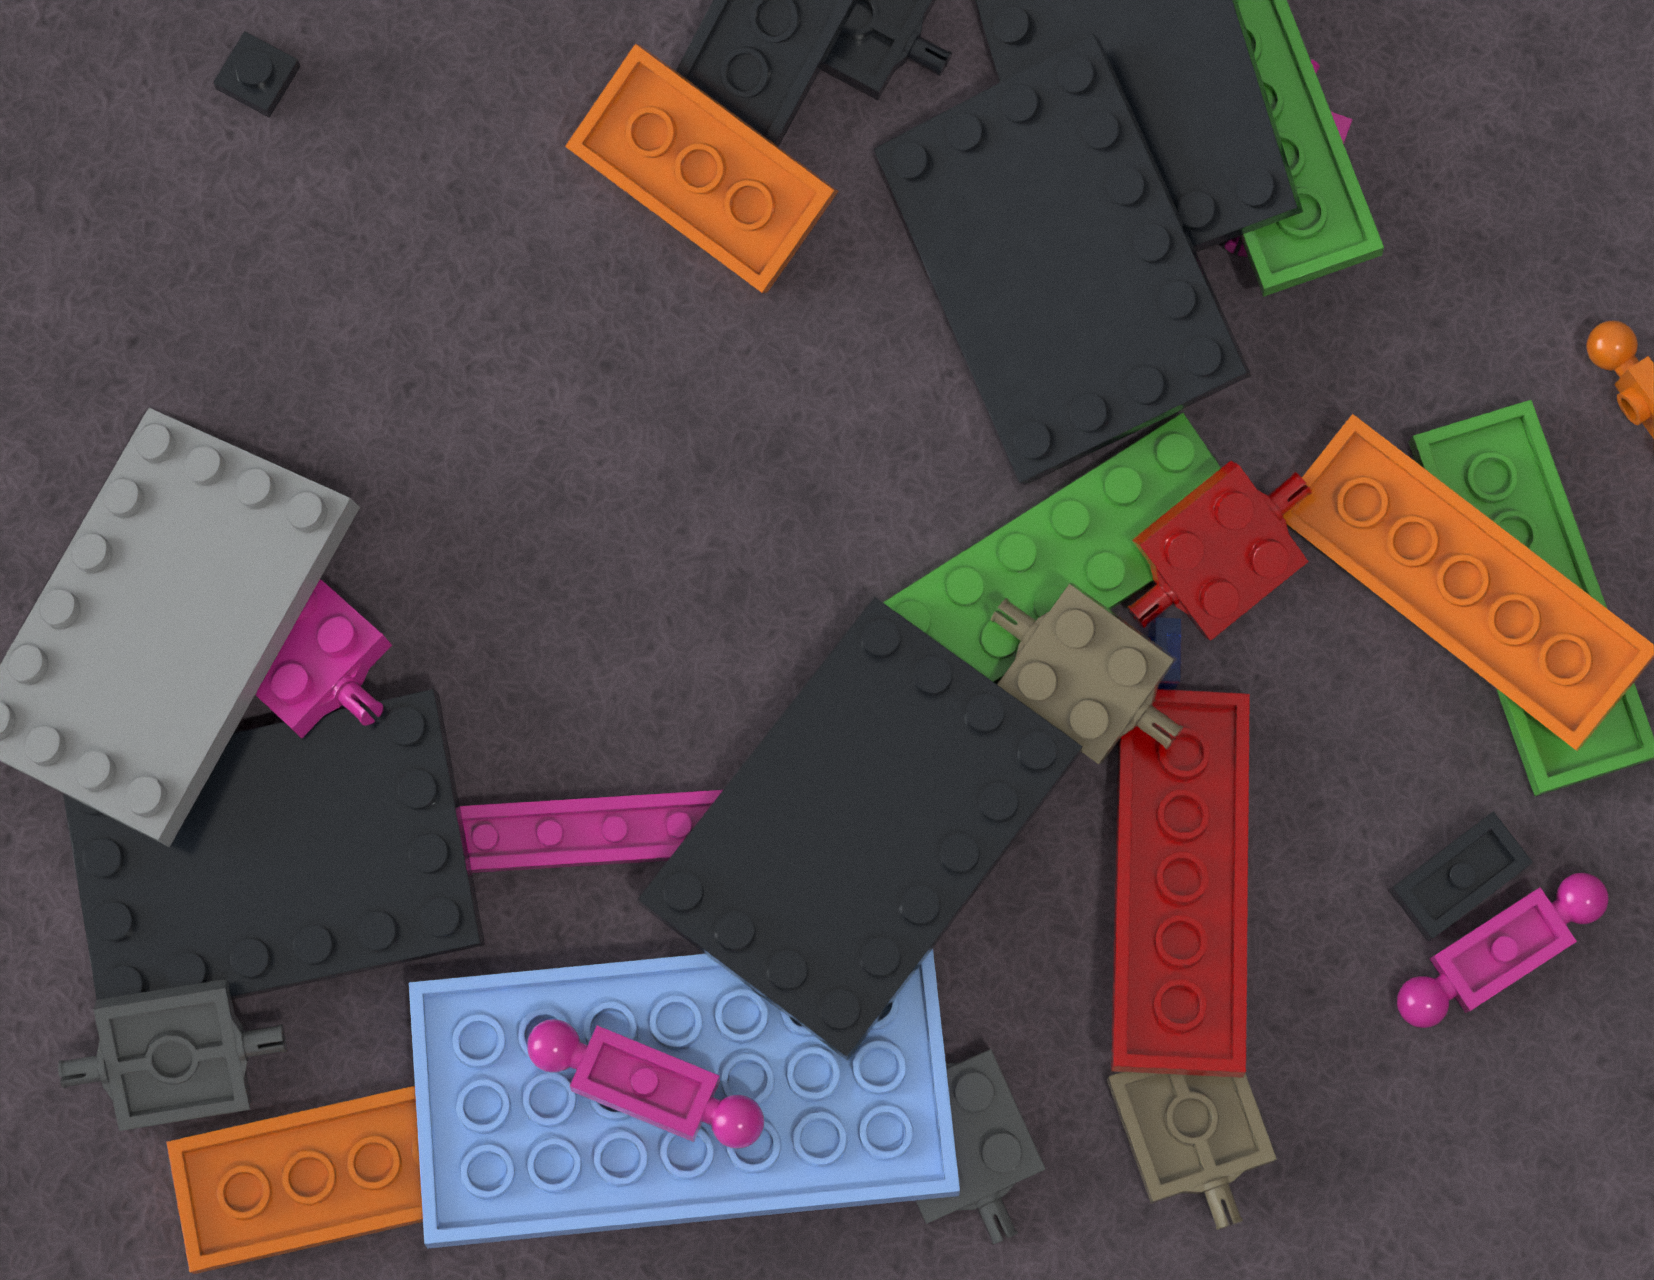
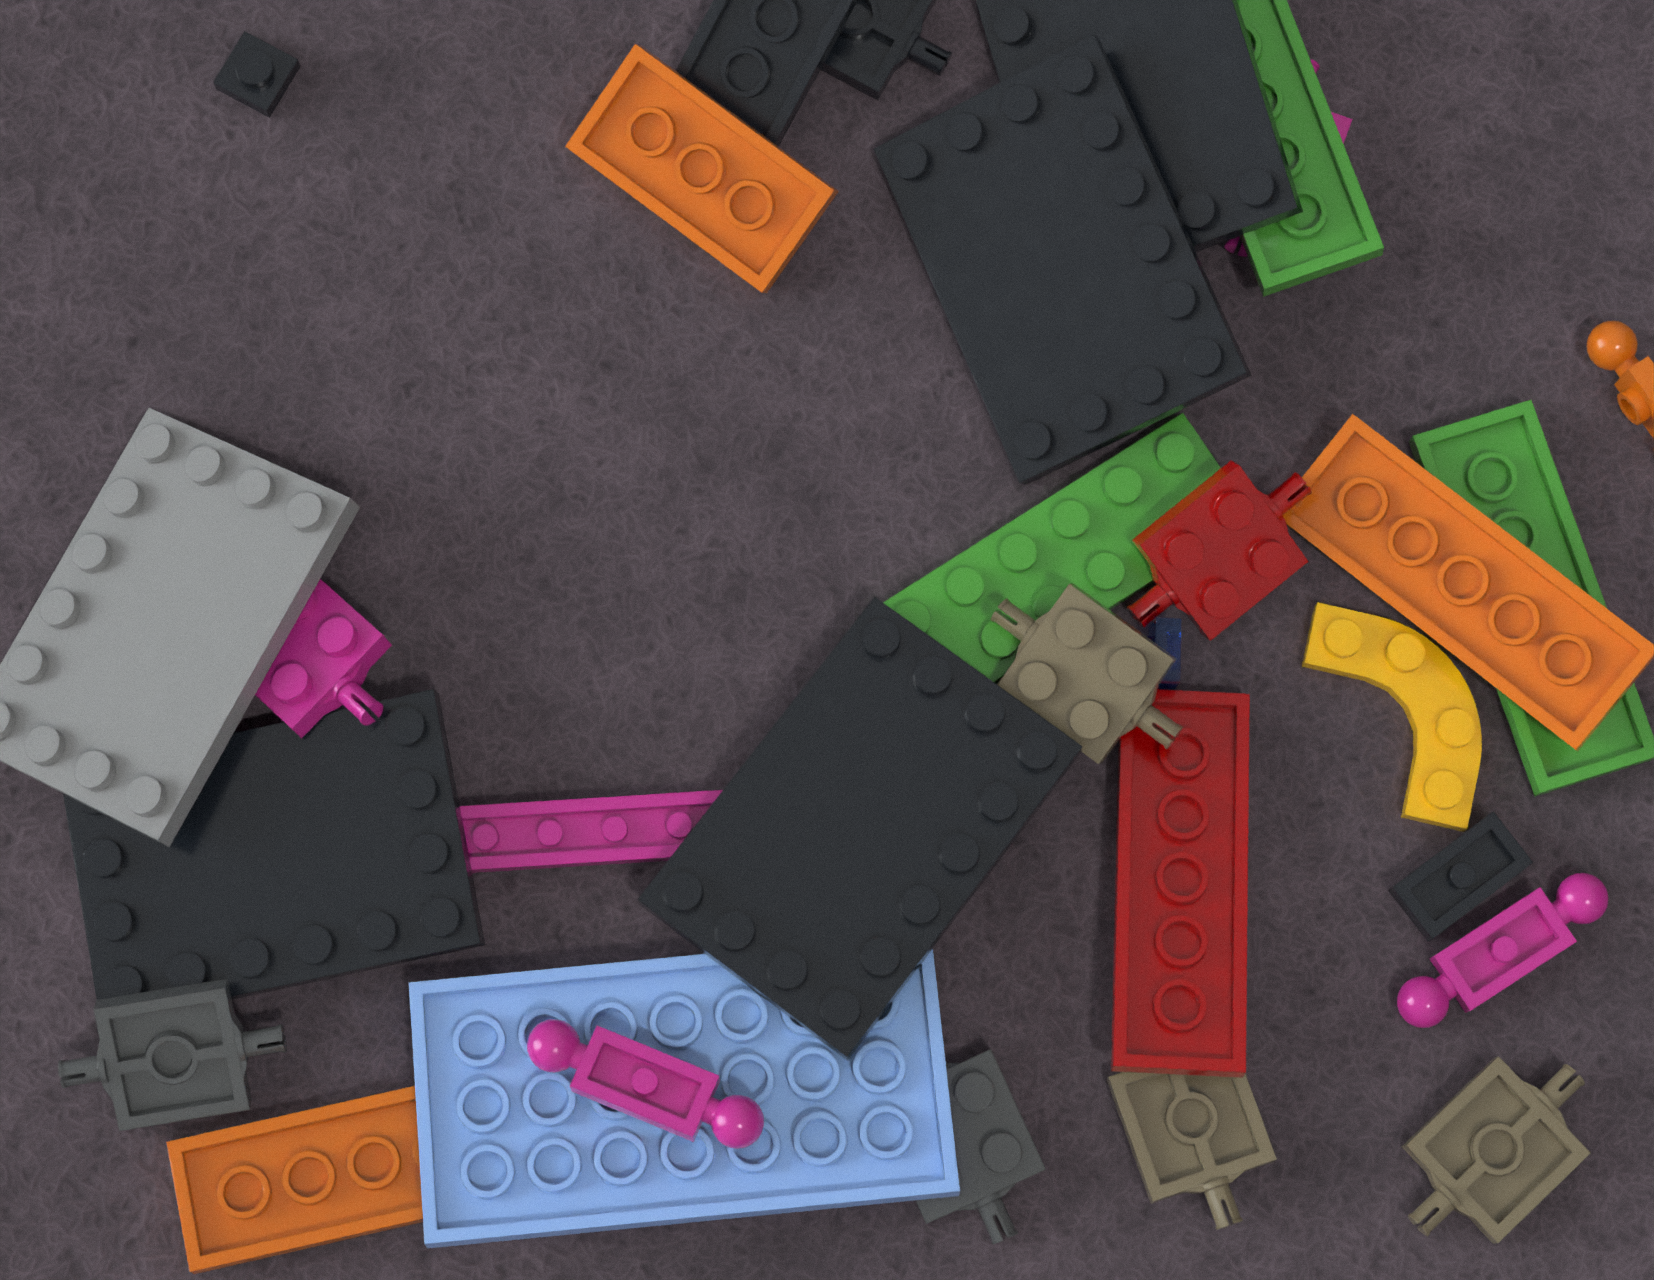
none -> yellow plate [1302,602,1482,832]
none -> dark tan plate [1402,1056,1591,1244]

